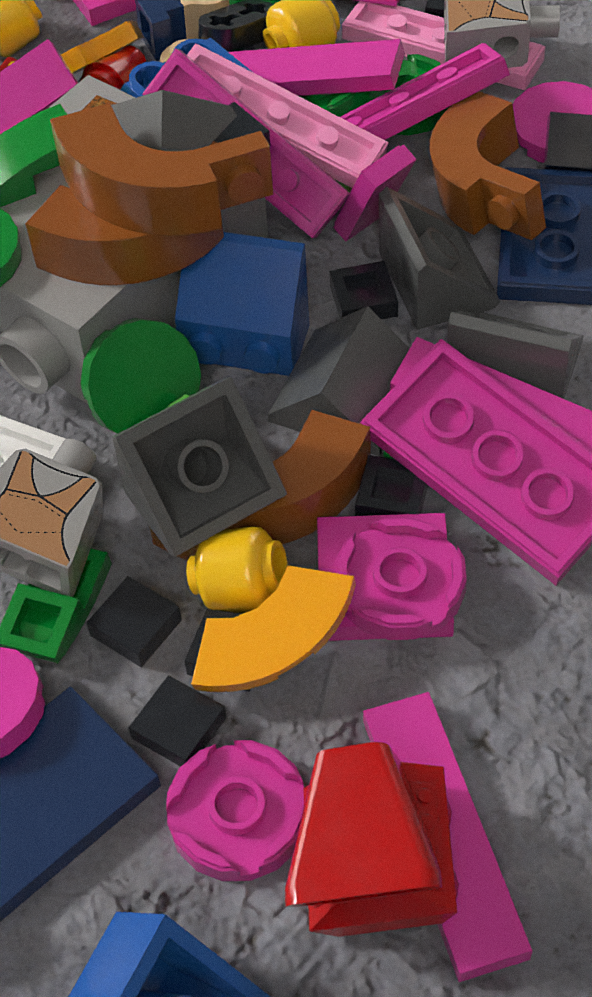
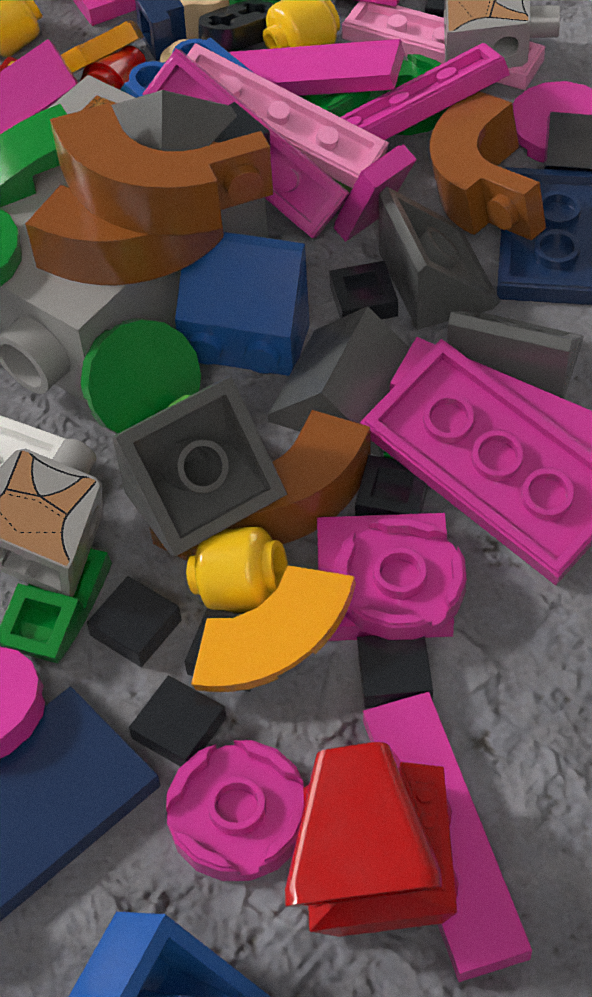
none -> black tile [357,635,433,708]

